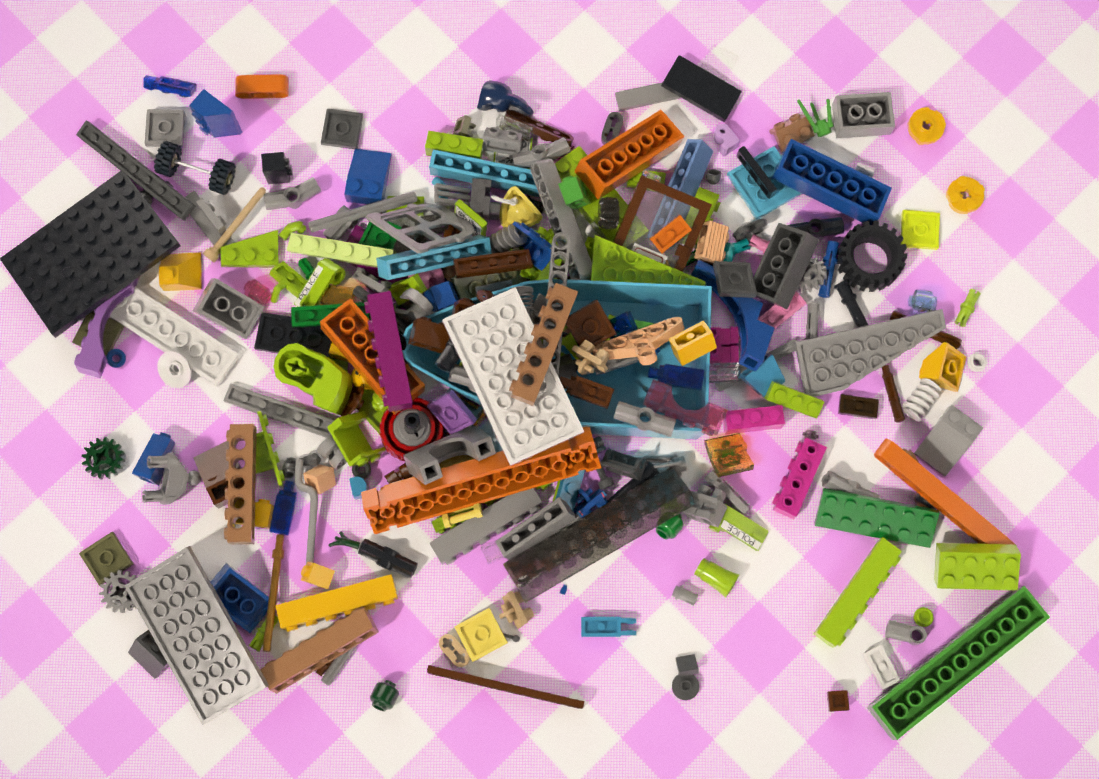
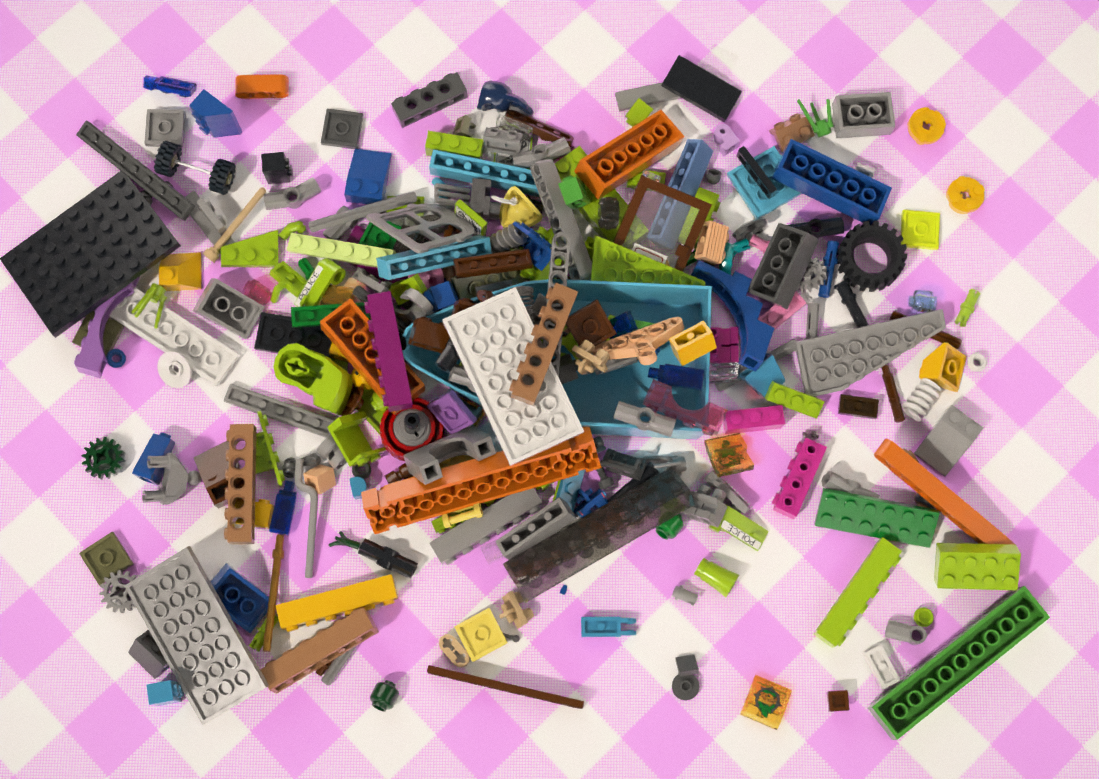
yellow brick [301,562,335,589] -> none
reddish brown hinge [560,376,614,409] -> none
dark grey beam [601,112,623,145] -> none
orange plate [650,214,692,254] -> none
dark grey tile [713,261,757,298] -> none
none -> lime plant [131,283,167,329]
none -> dark azure brick [146,680,184,706]
none -> dark grey brick [391,72,468,128]
none -> lime brick [624,98,653,127]
none -> clear yellow slope [740,674,792,730]

